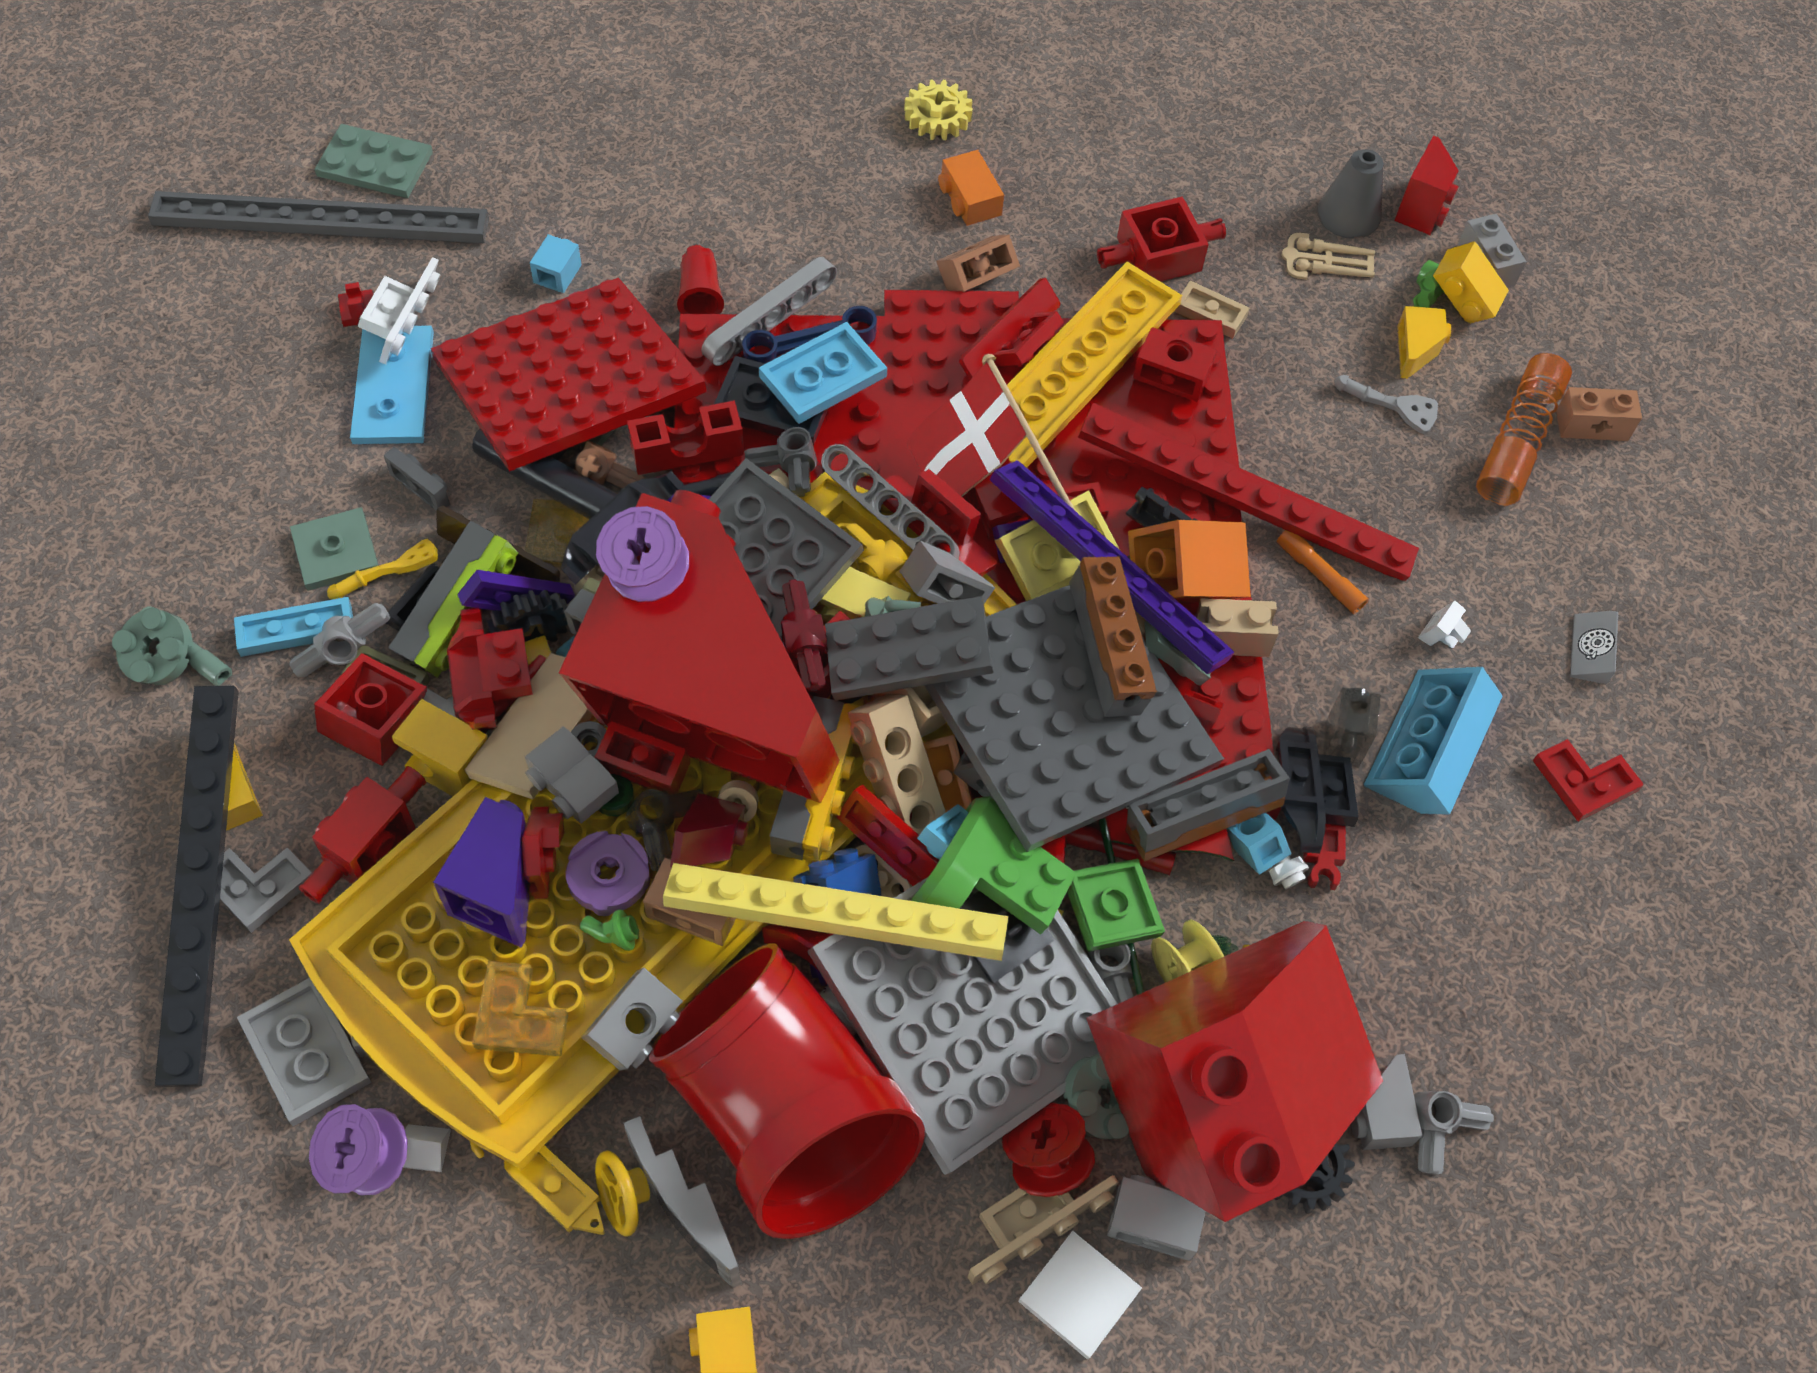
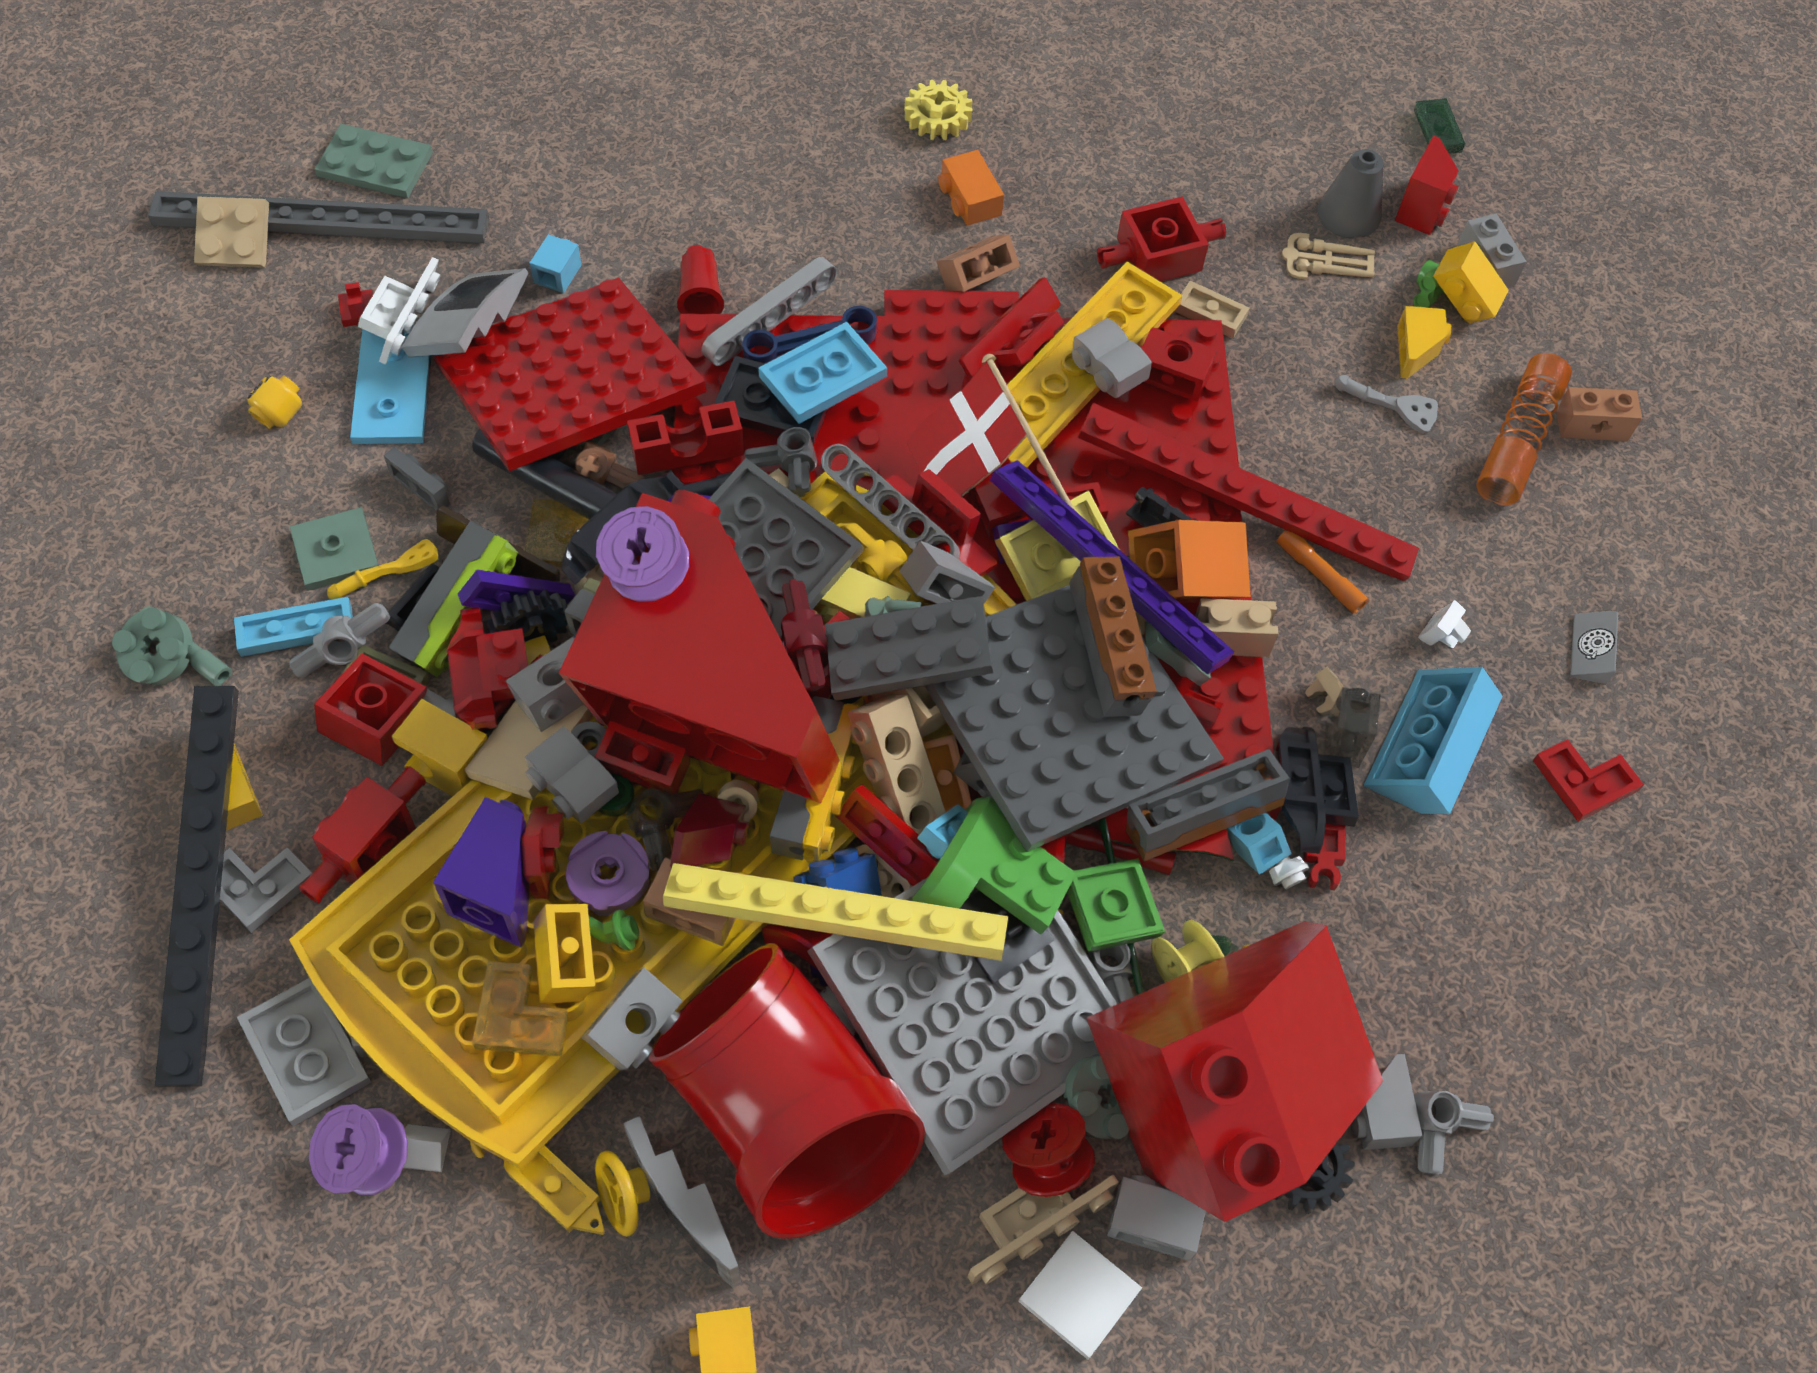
none -> tan plate [194,197,269,268]
none -> yellow head [247,376,302,429]
none -> light grey slope [402,268,528,357]
none -> light grey brick [506,637,584,732]
none -> yellow brick [533,904,595,1003]
none -> light grey brick [1072,318,1152,398]
none -> tan tile [1305,667,1356,715]
none -> clear green plate [1414,98,1466,154]

